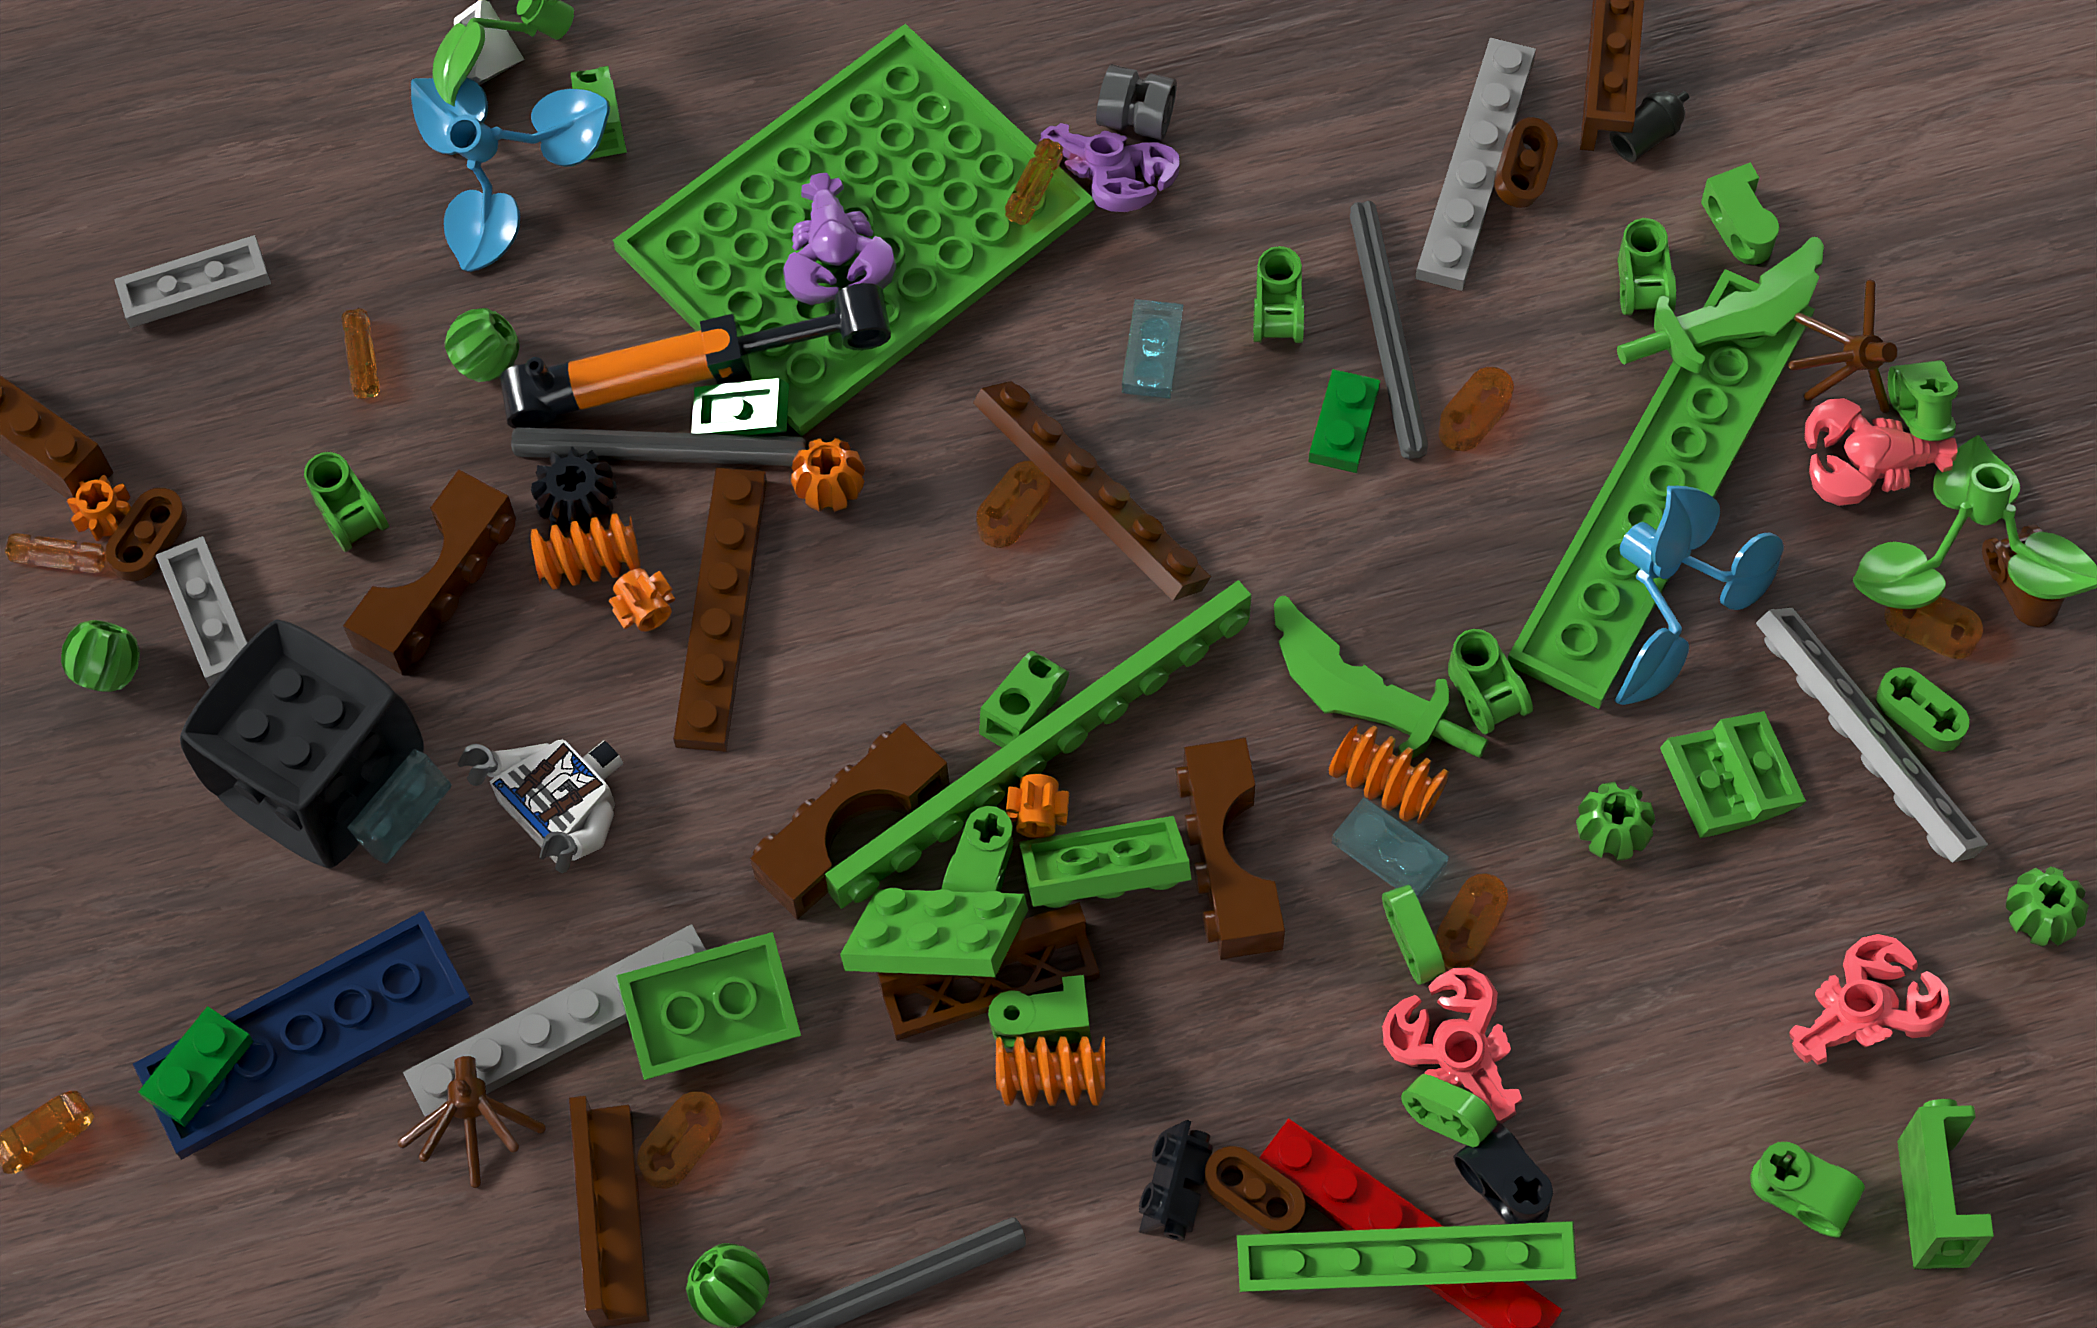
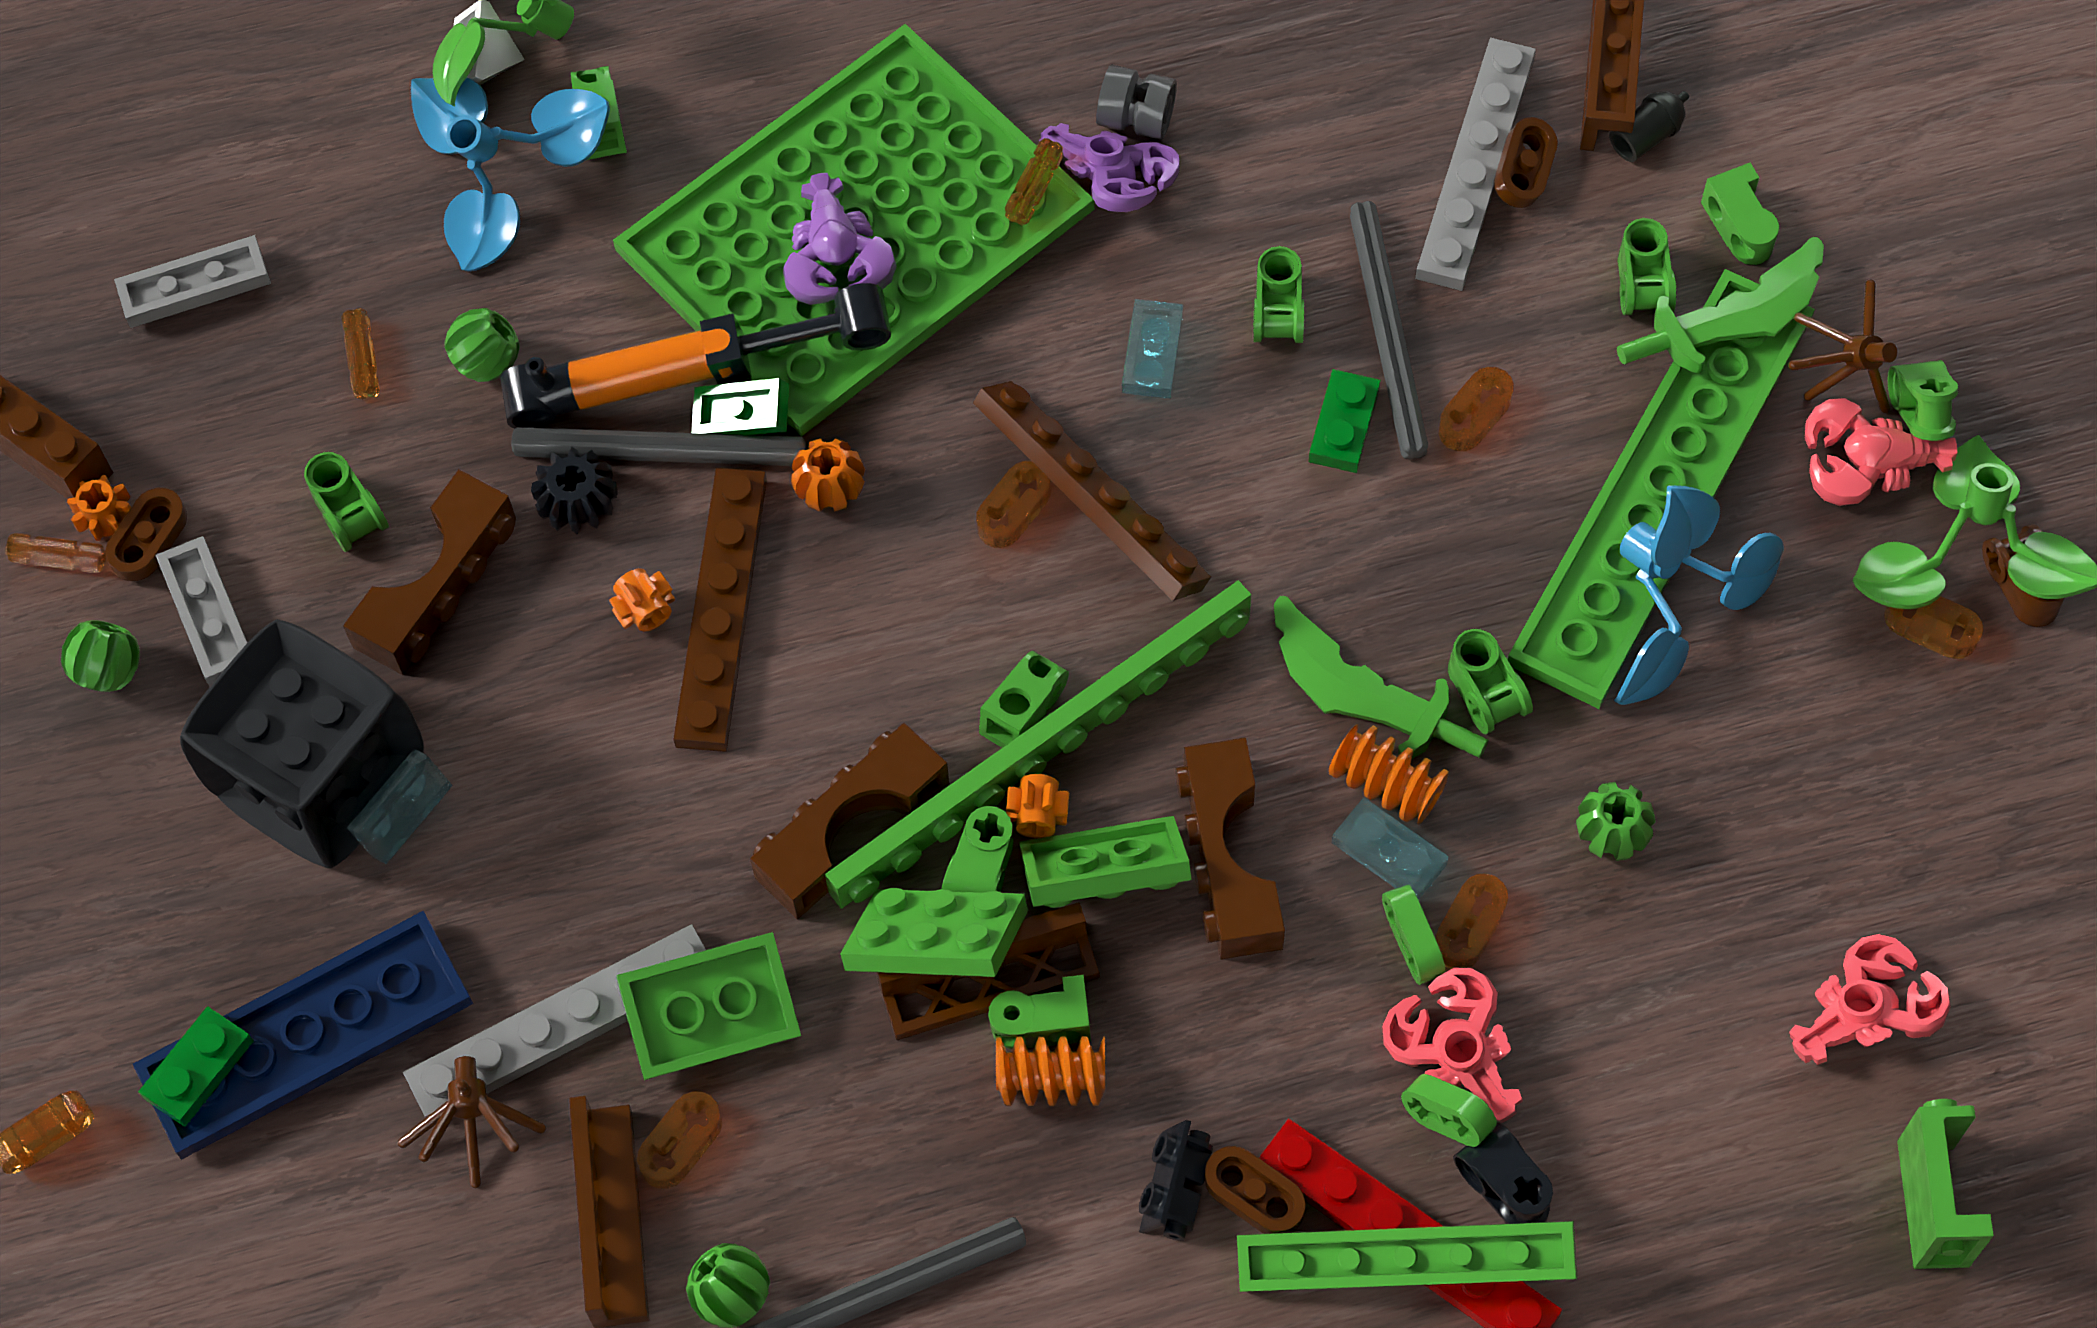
torso [458,739,623,873] -> none
orange piece [531,513,641,590] -> none
bright green slope [1660,711,1806,839] -> none
bright green piece [1750,1142,1865,1237] -> none
light grey plate [1756,608,1988,863] -> none
bright green beam [1876,667,1970,752] -> none
bright green piece [2006,866,2089,947] -> none

